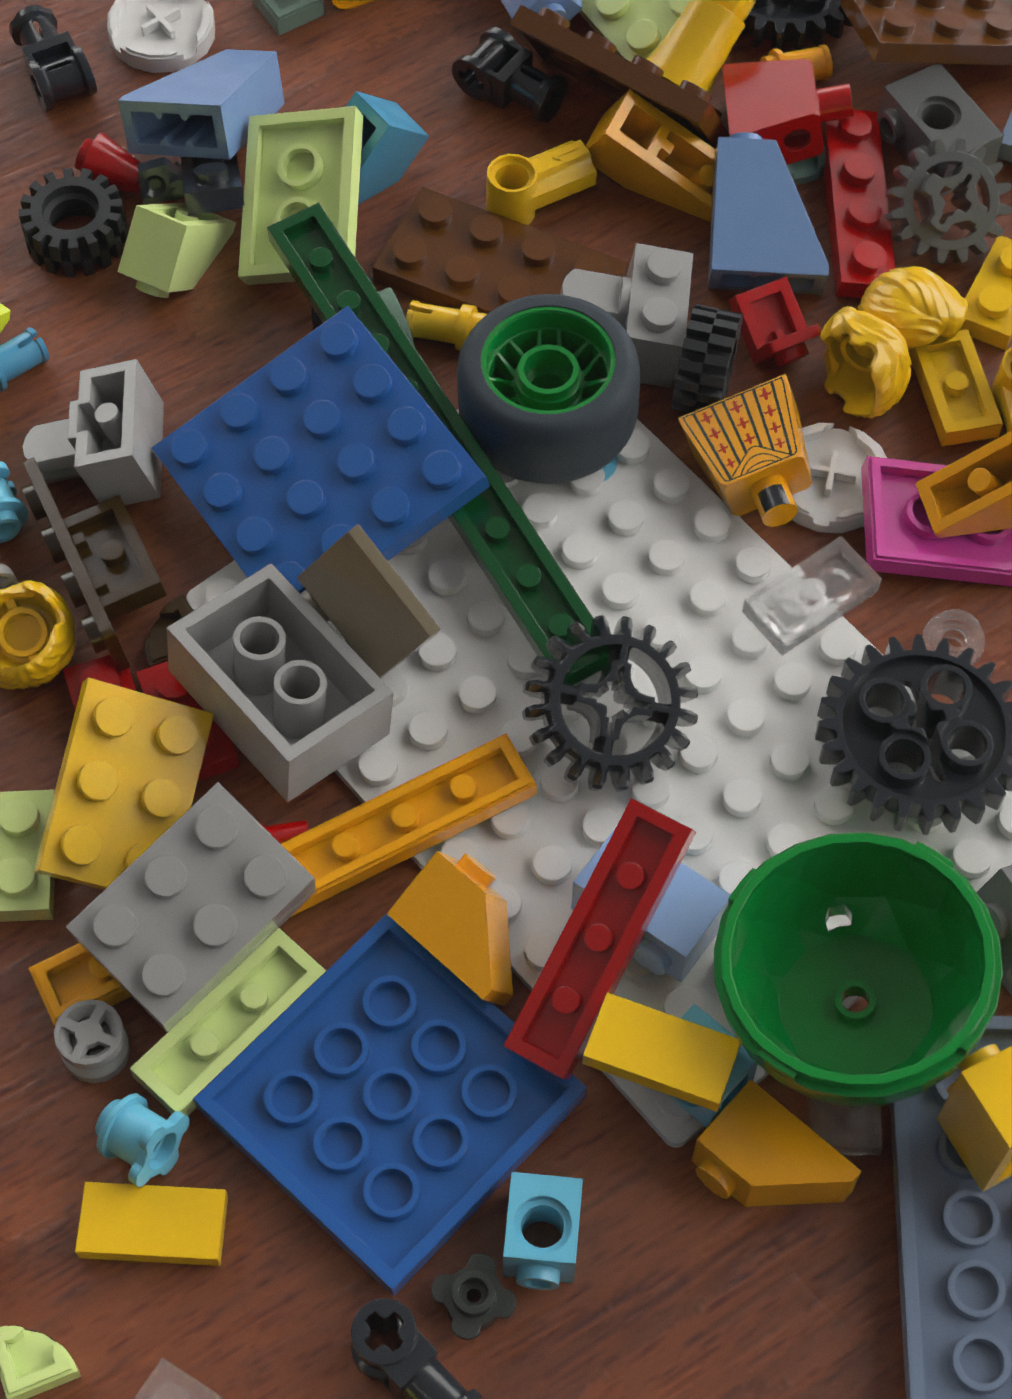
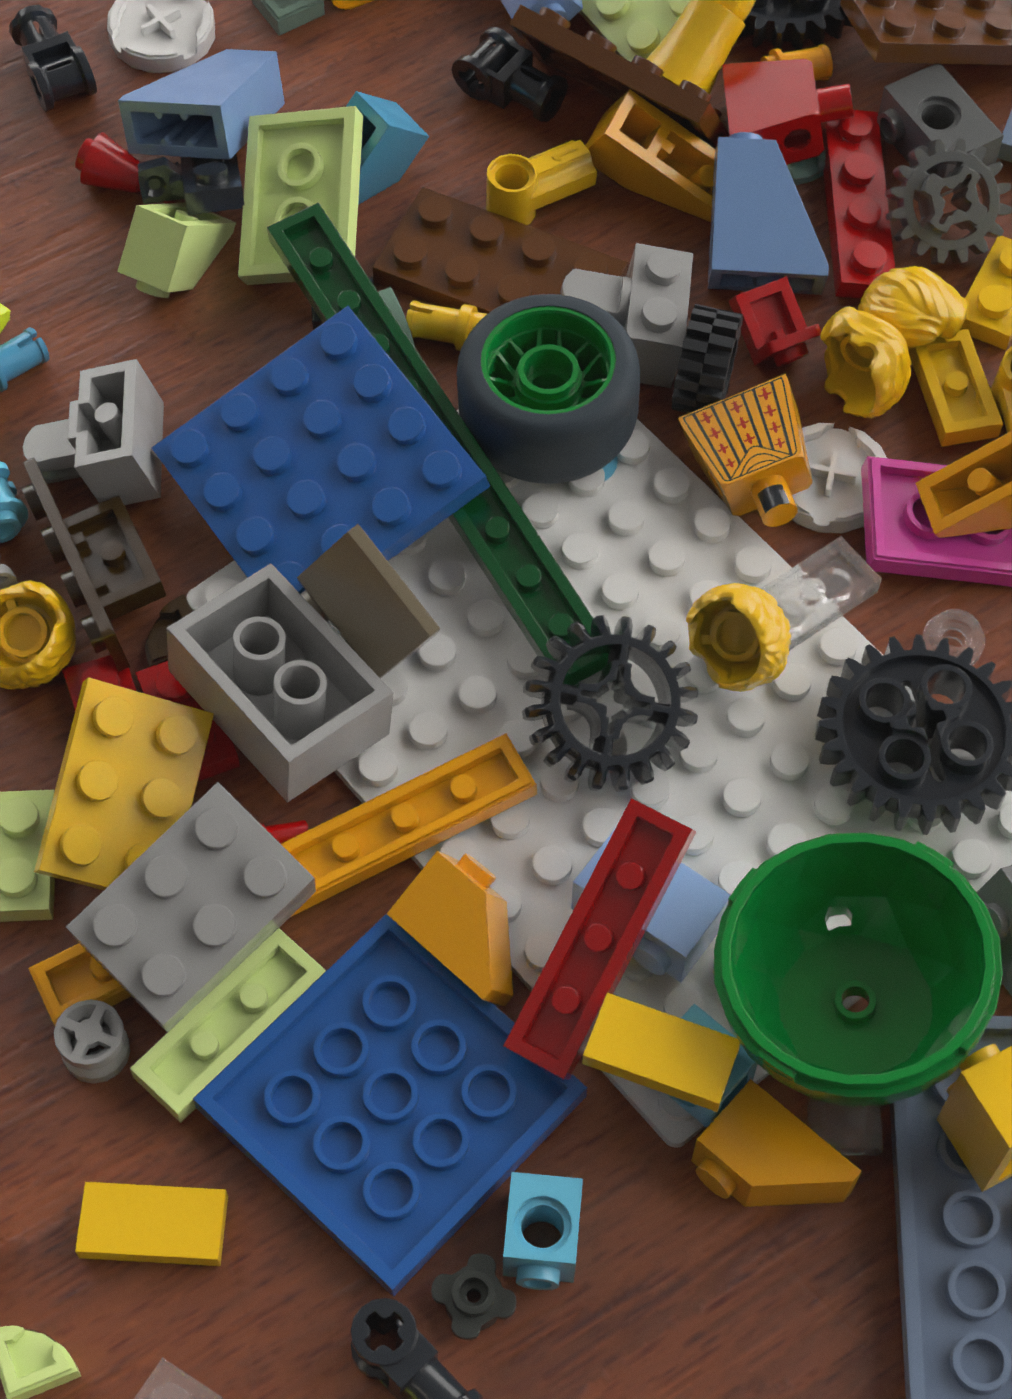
black tyre [19,168,128,277] -> none
medium azure brick [95,1093,189,1187] -> none
none -> yellow hair [686,583,792,692]

